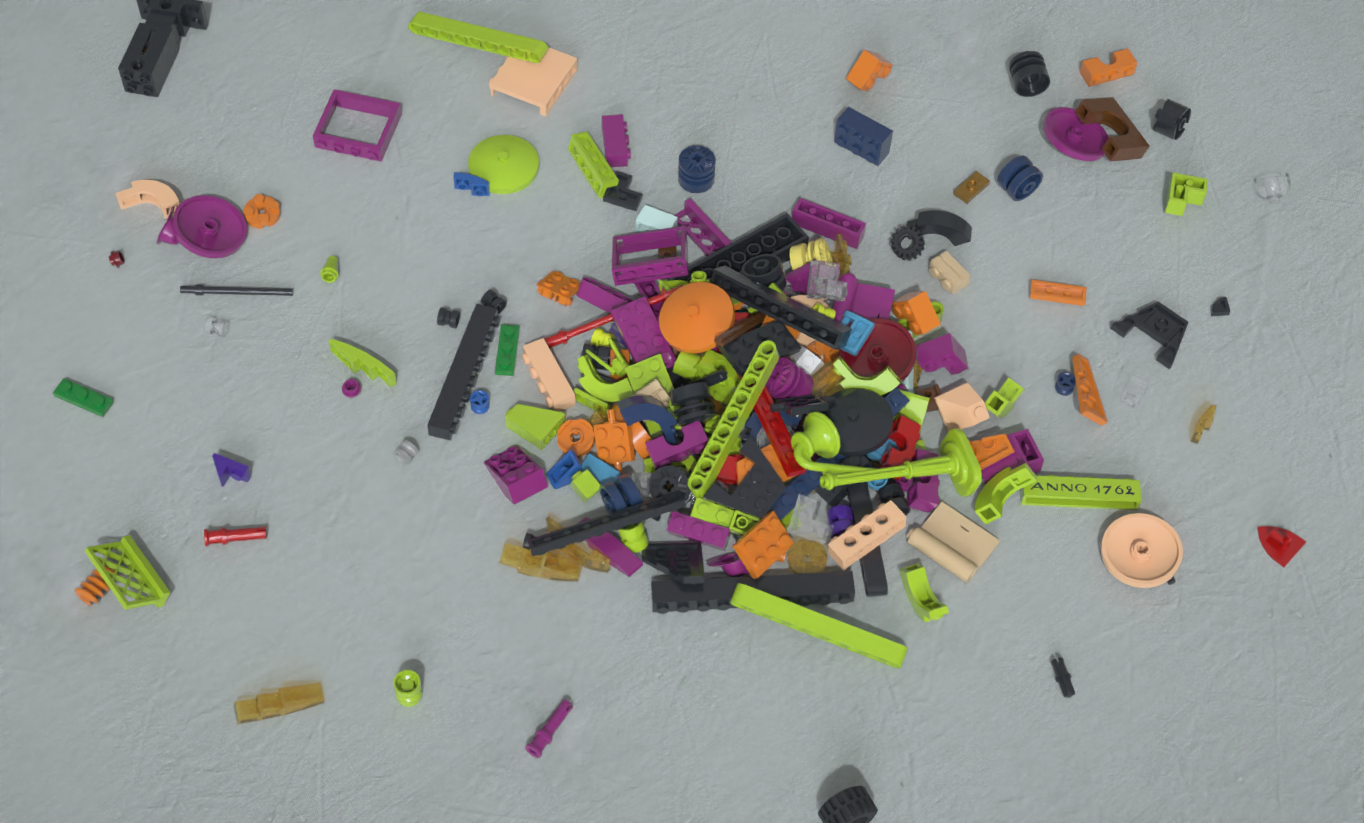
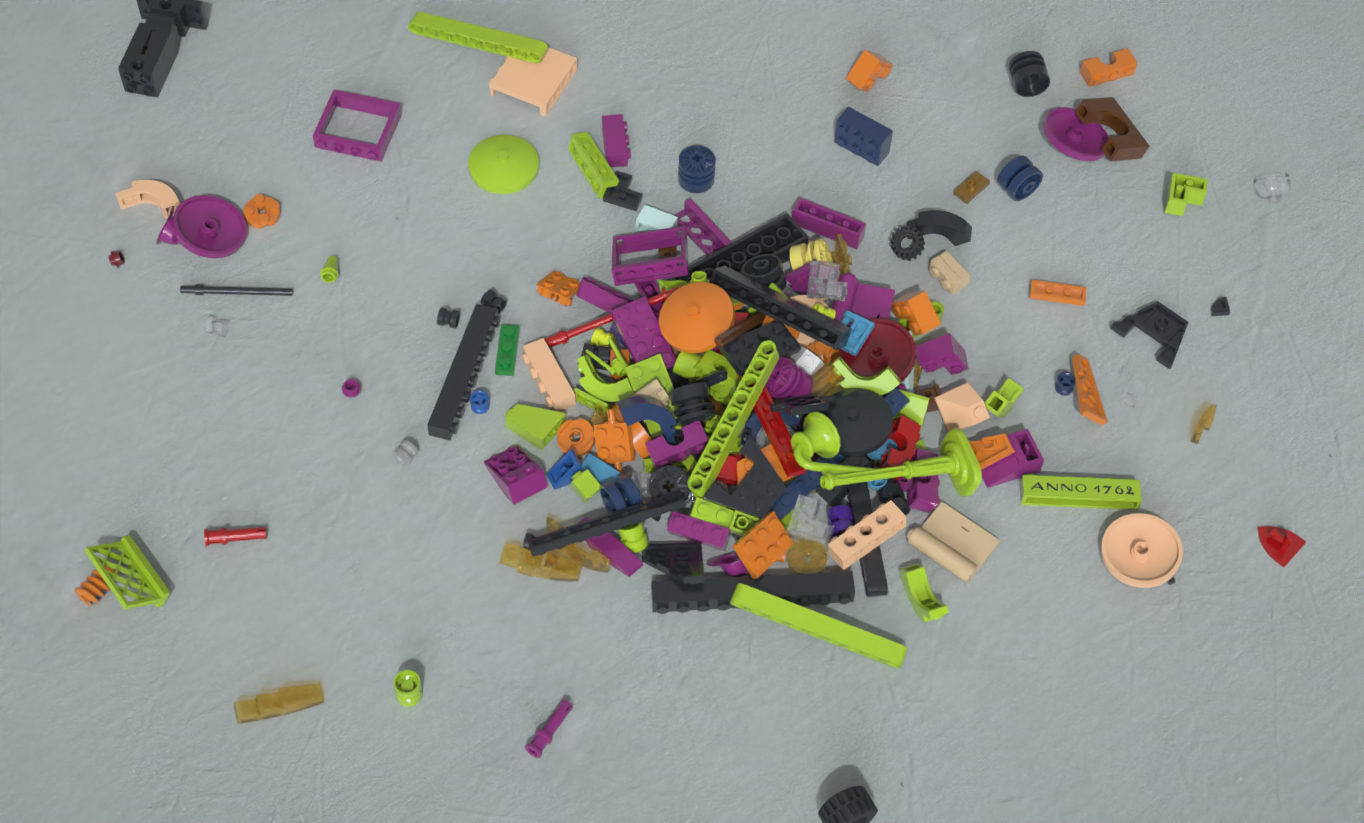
green plate [53,378,114,417] -> none
dark purple slope [212,453,252,487] -> none
lime slope [328,338,397,388] -> none
blue slope [453,172,490,196] -> none
lime arch [975,463,1037,525] -> none
black axle [1051,657,1075,698] -> none
black brick [1153,99,1191,140] -> none

